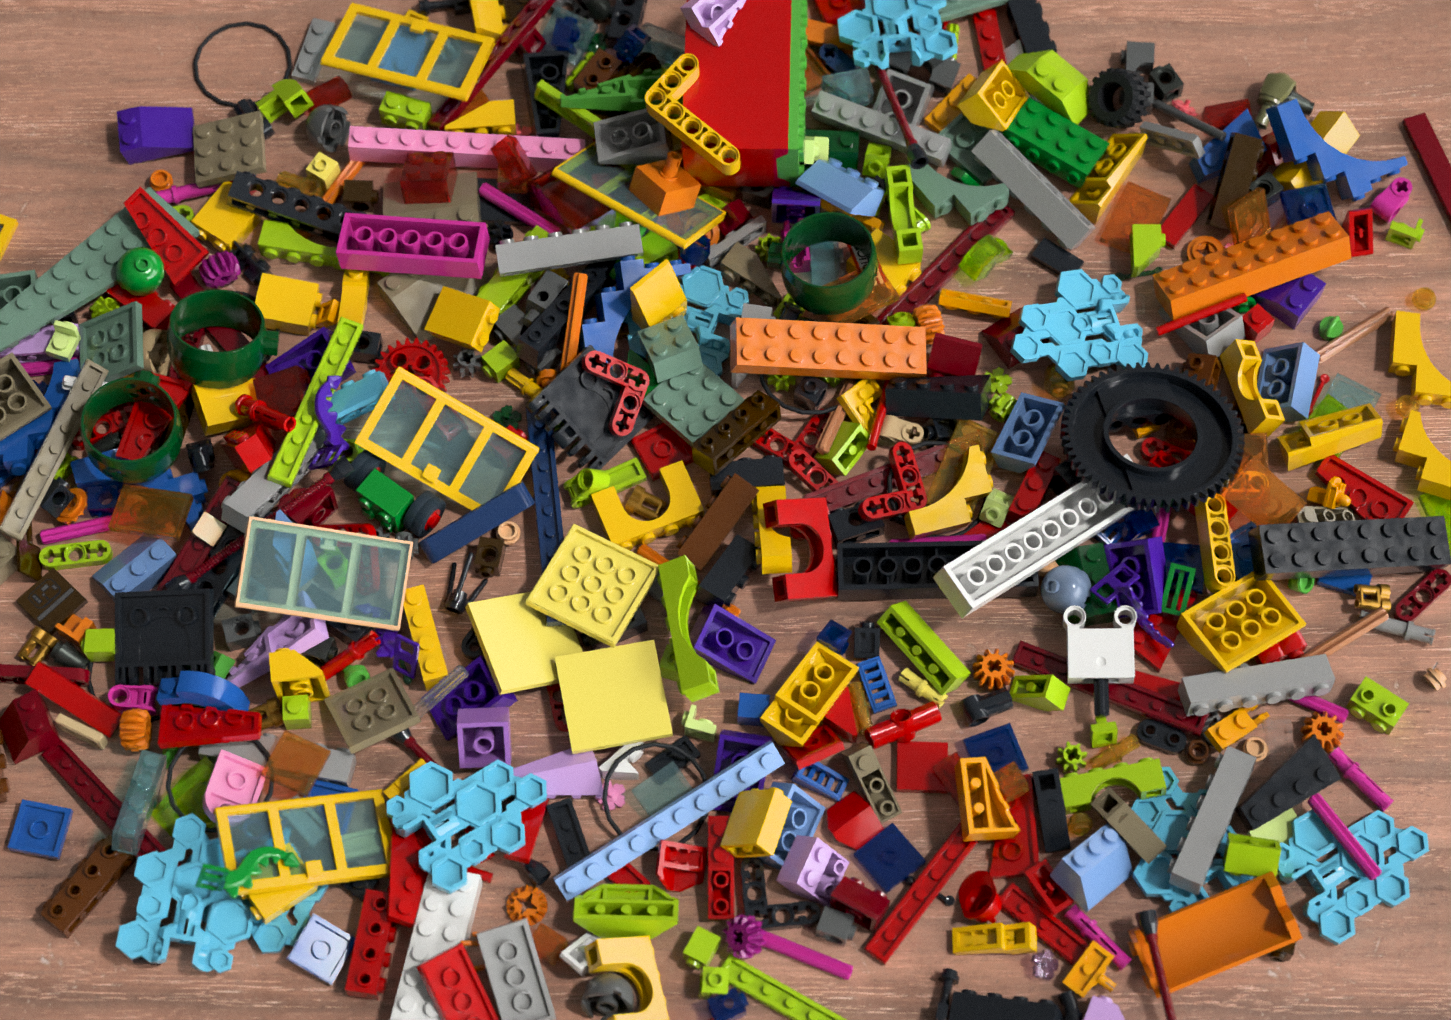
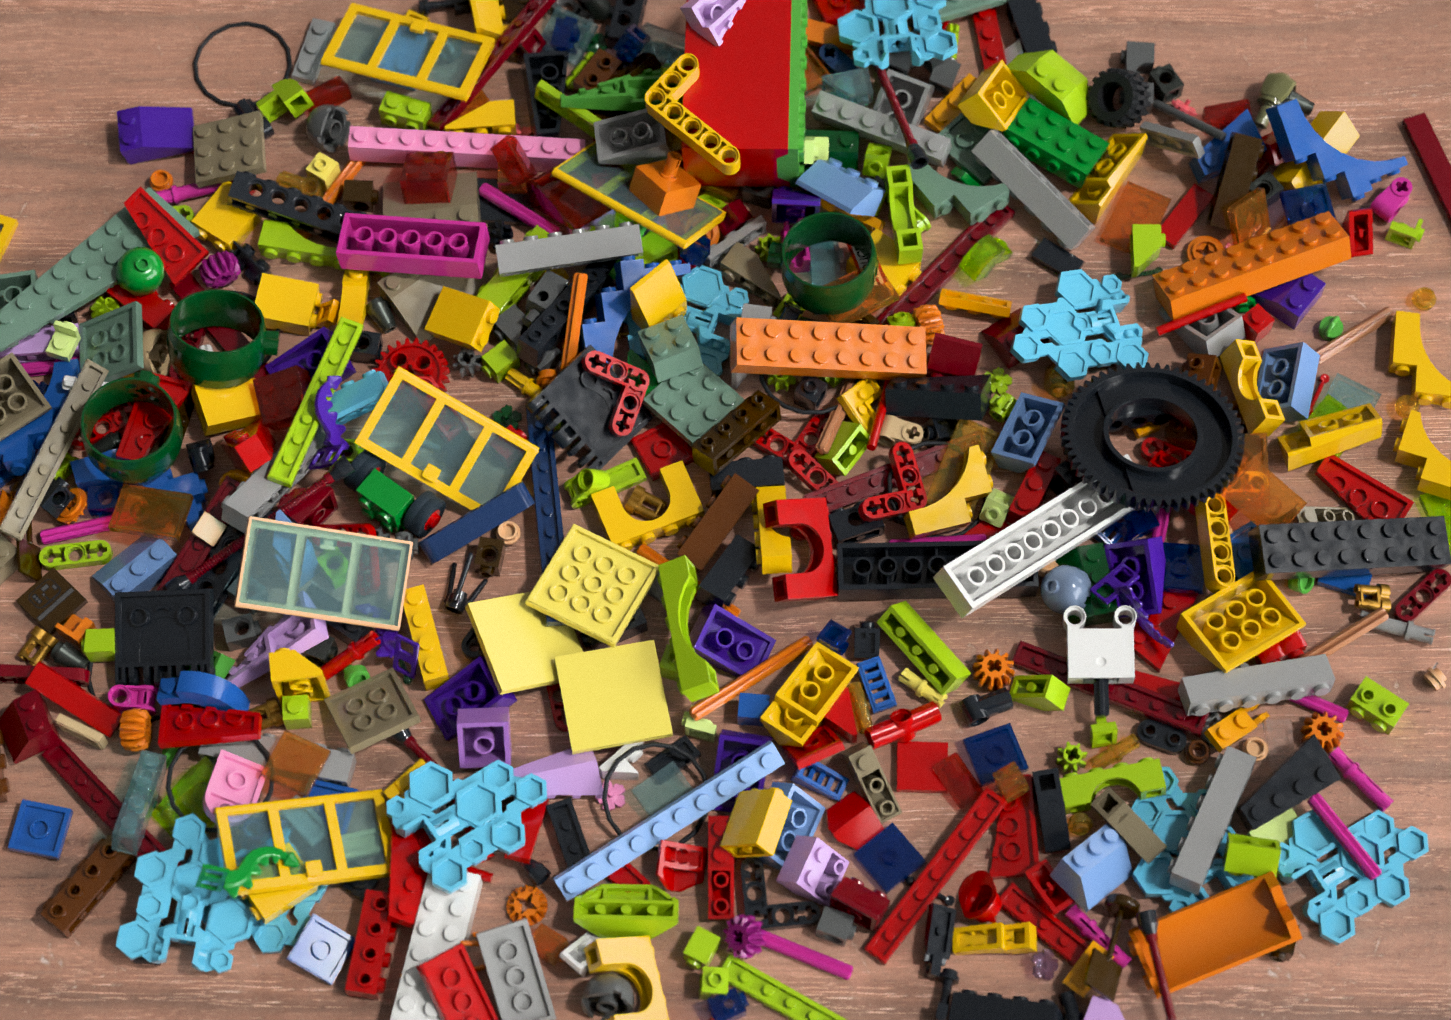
red pin [235,394,296,432] -> none
clear axle [414,665,468,718] -> none
light orange wedge [954,757,1020,841] -> none
green tile [1162,563,1196,616] -> none
light orange piece [1307,476,1351,509] -> none
none -> pearl dark grey cone [366,296,397,334]
none -> orange axle [689,636,813,721]
none -> black hinge [922,903,956,978]
none -> dark brown piece [1084,893,1141,1002]

